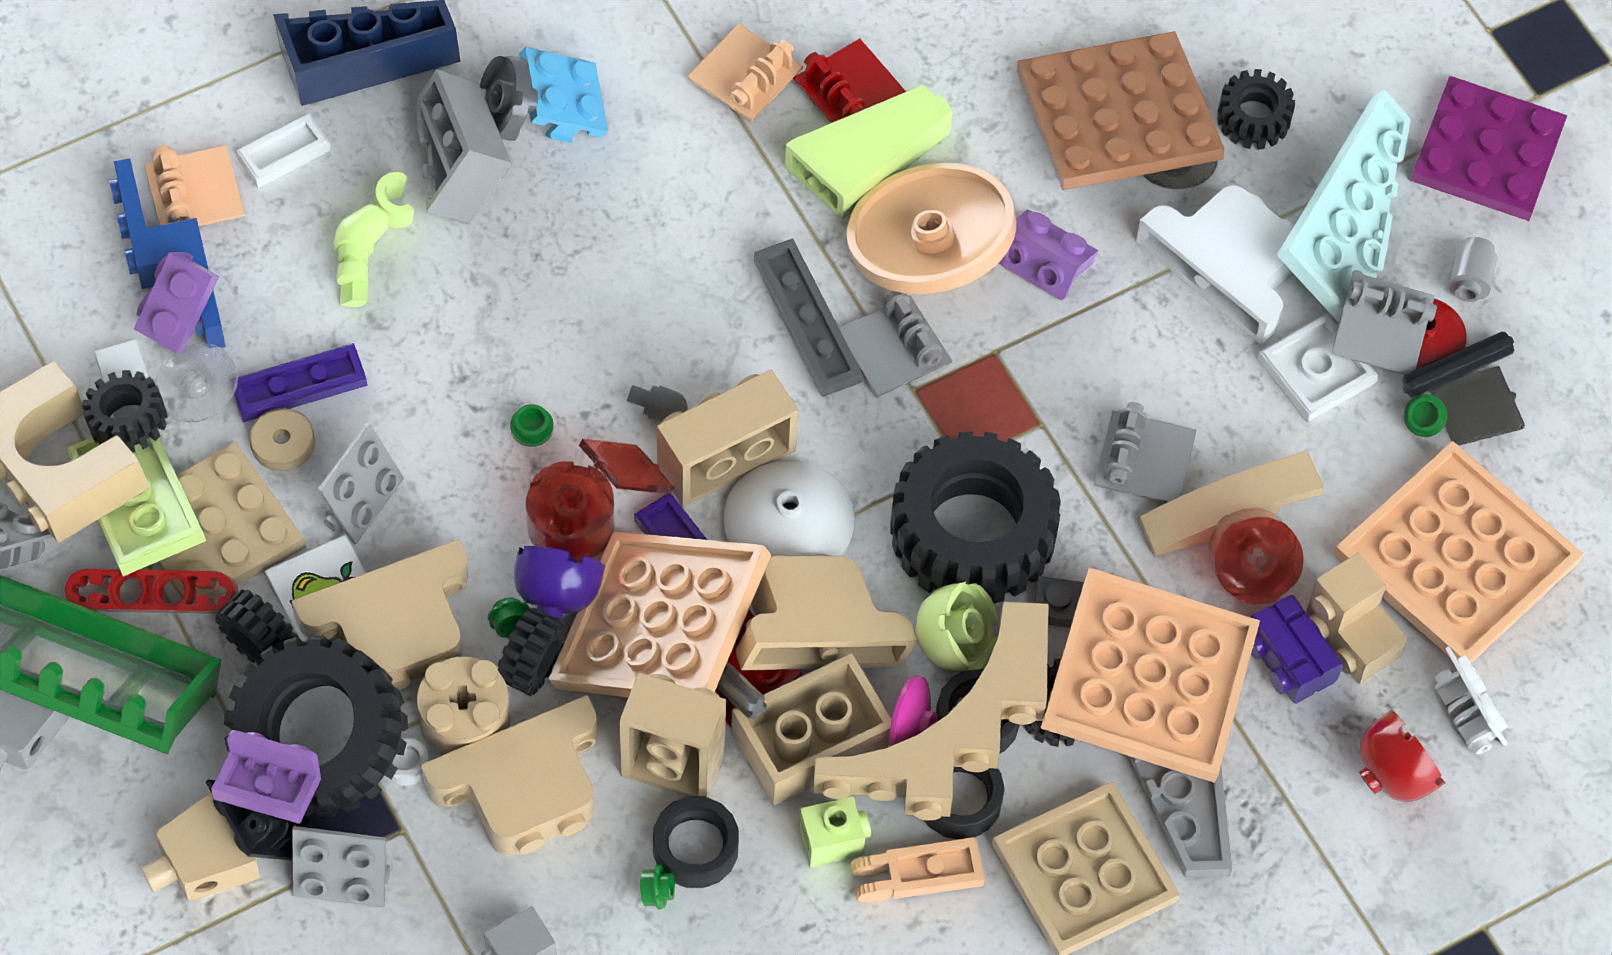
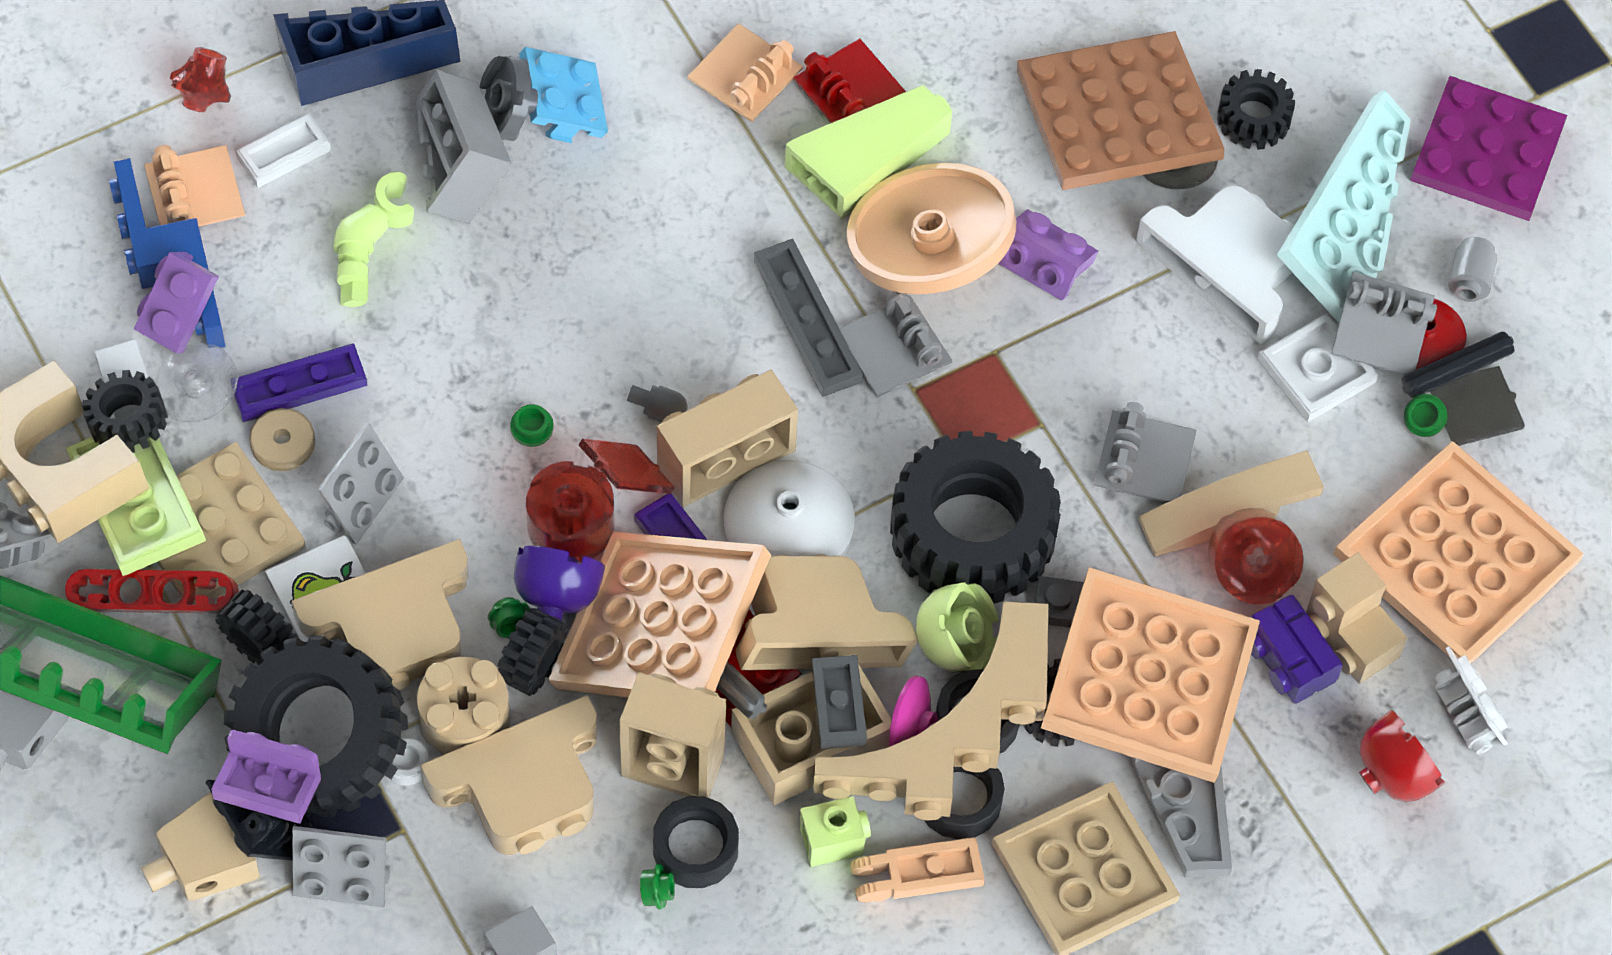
none -> clear red rock [169,47,231,112]
none -> dark grey plate [812,655,867,749]

